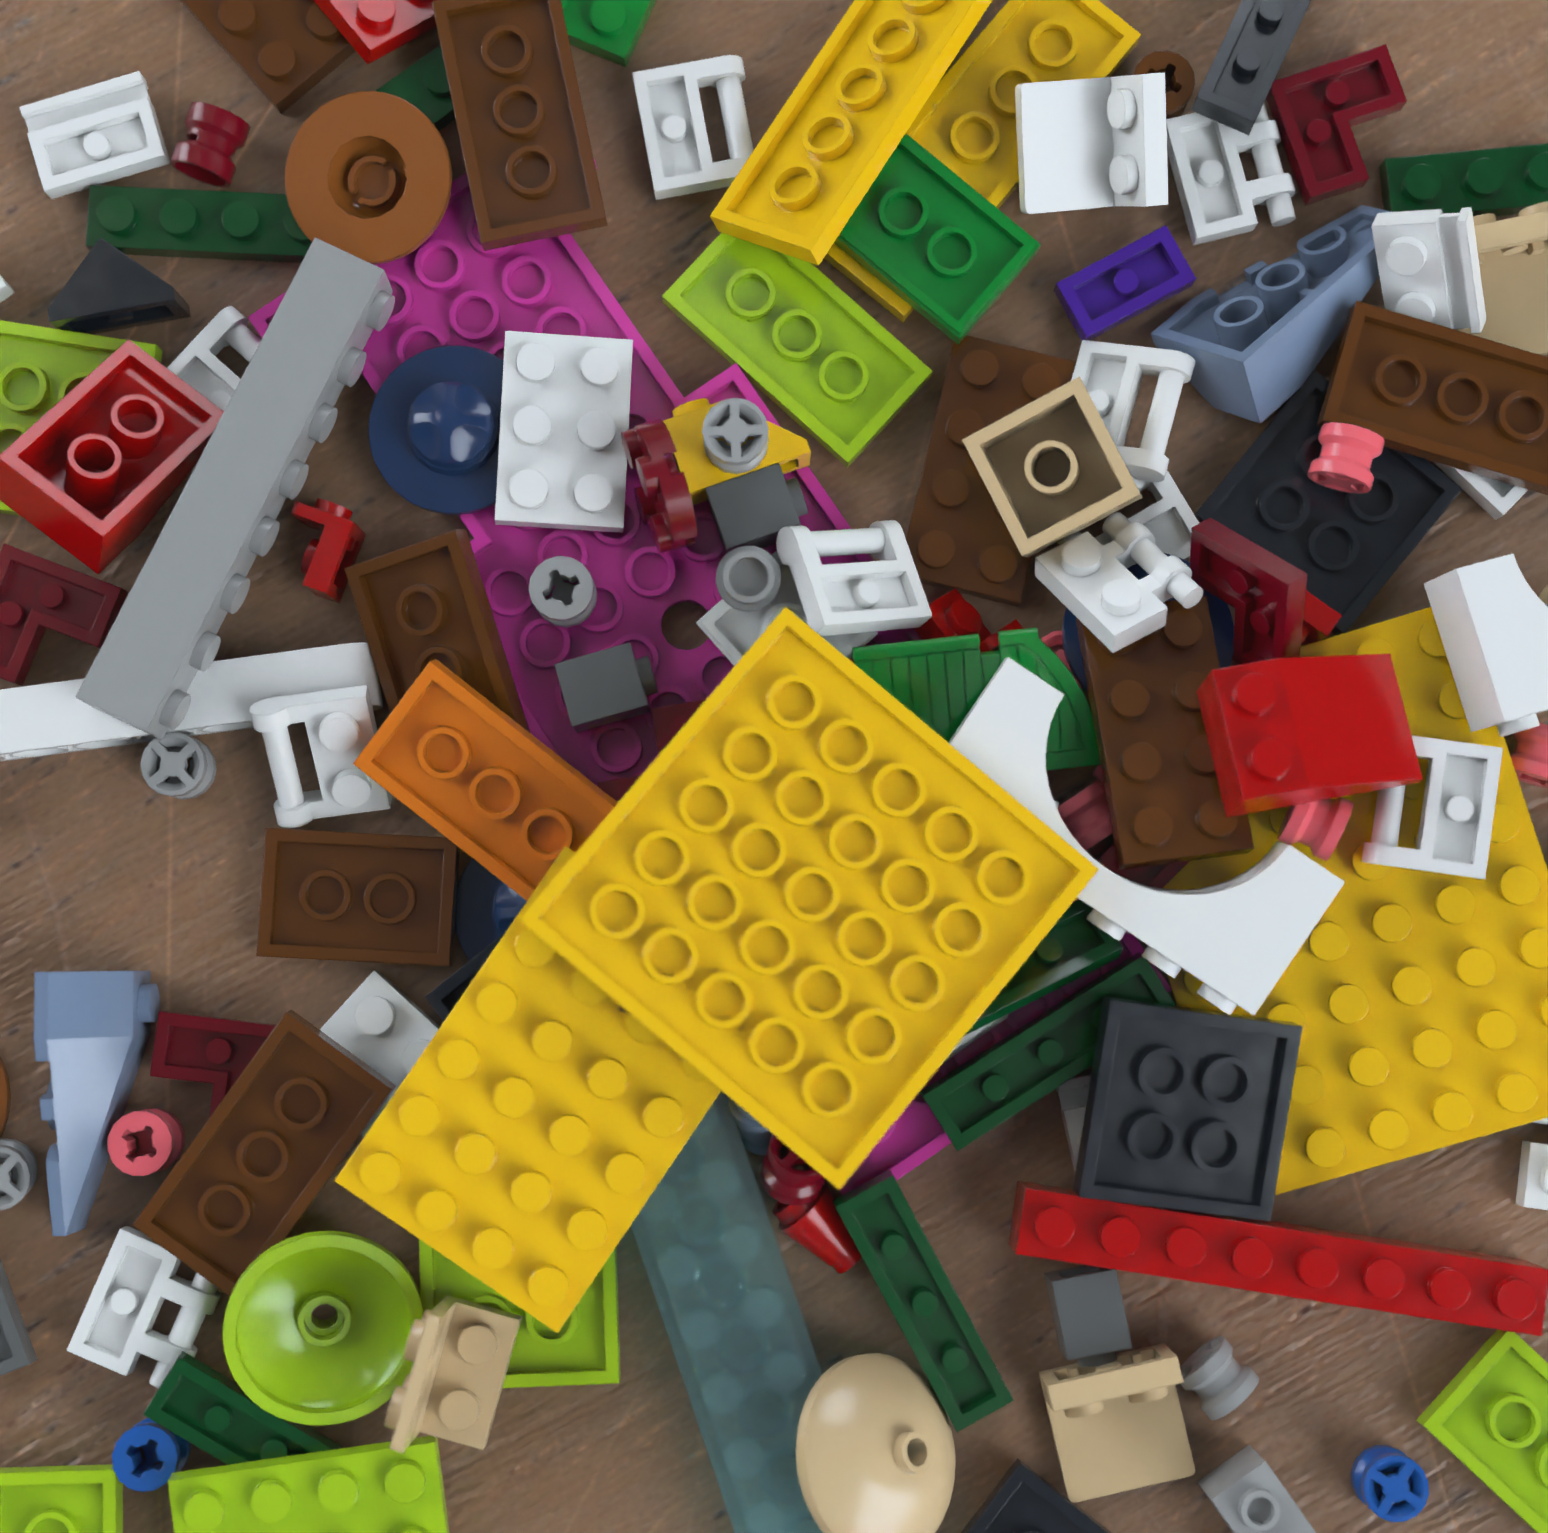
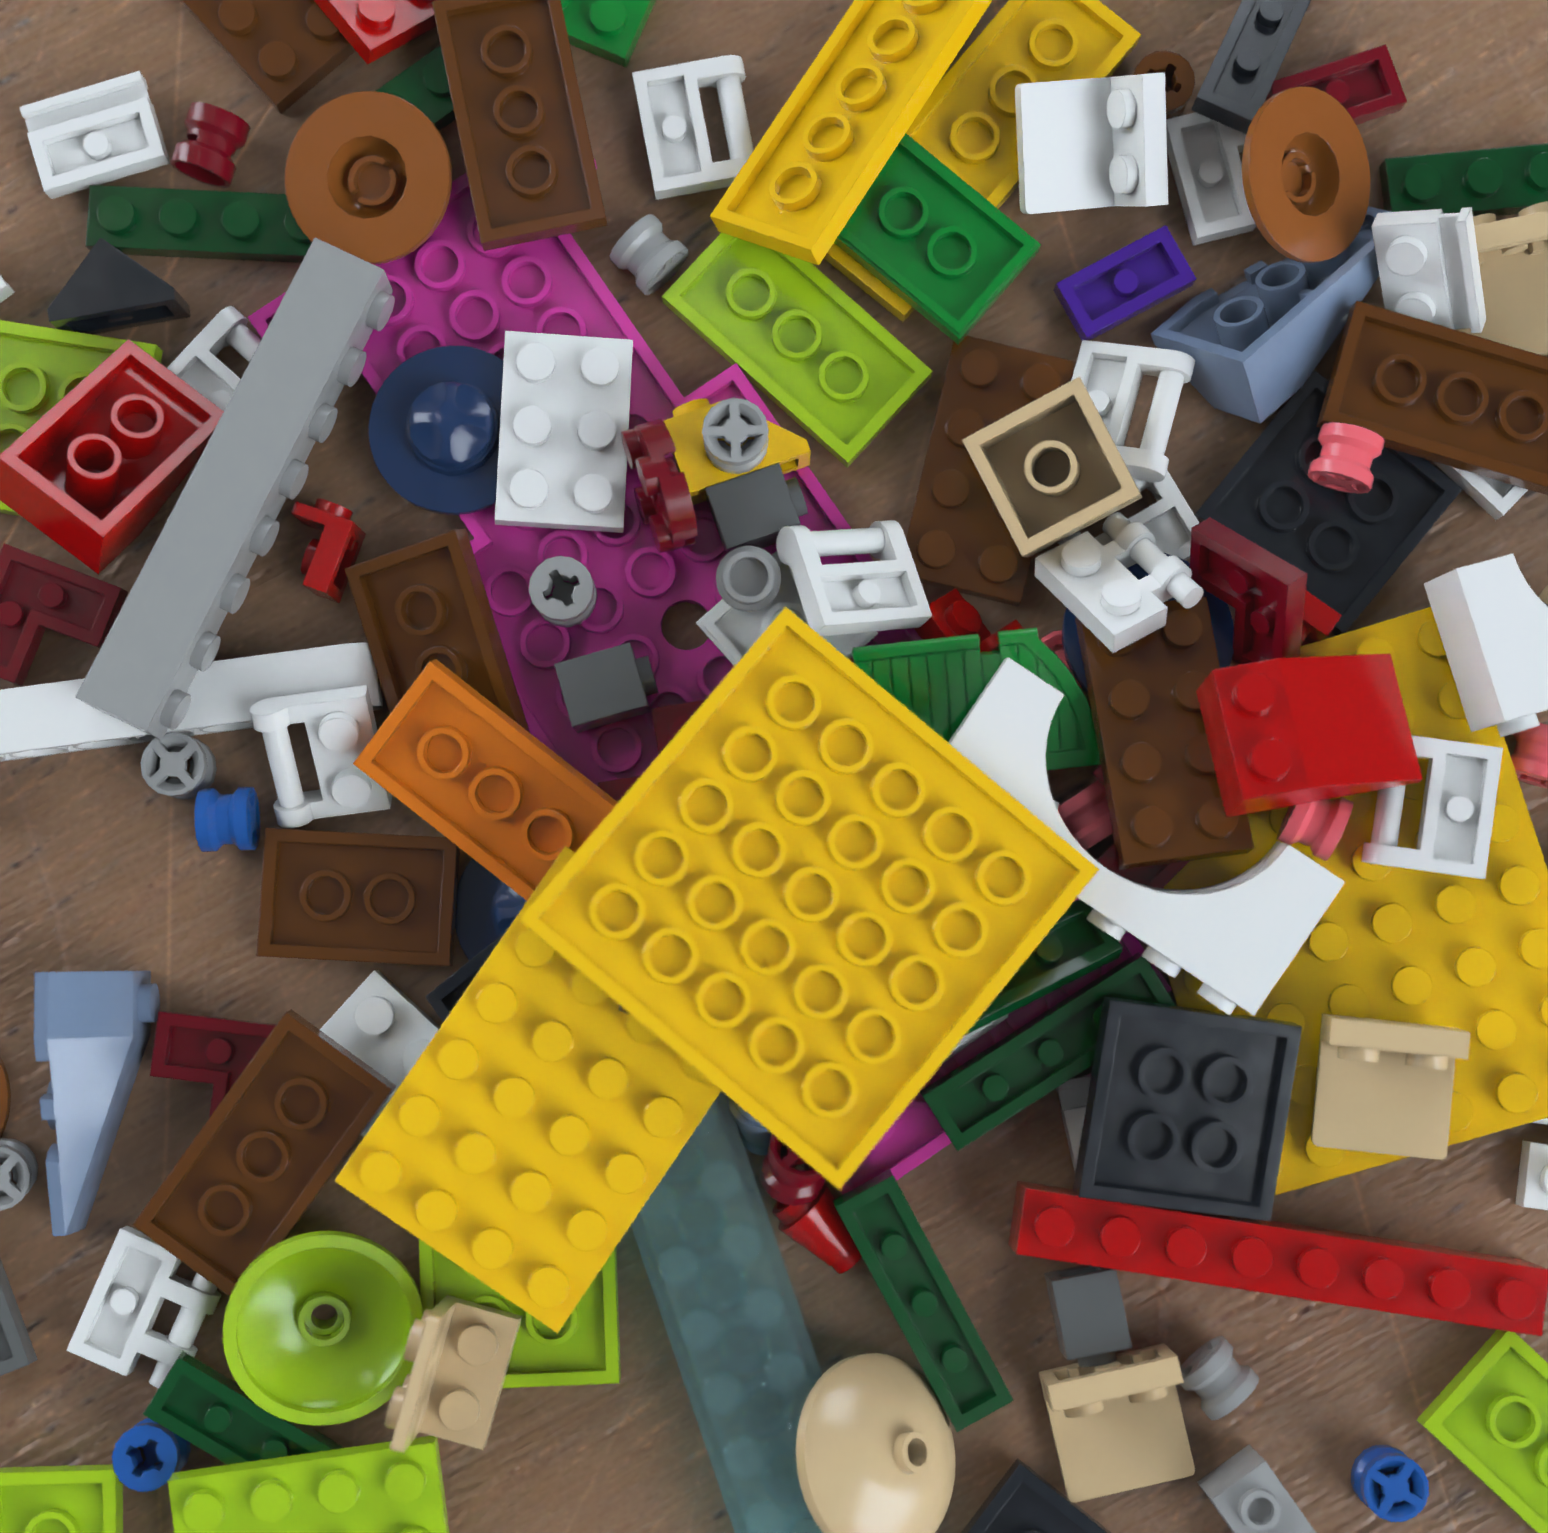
coral wheel [107,1108,185,1176] -> none
none -> blue wheel [194,787,260,852]
none -> light grey wheel [609,214,689,295]
none -> dark orange hat [1242,87,1370,263]
none -> tan bracket [1311,1014,1470,1160]

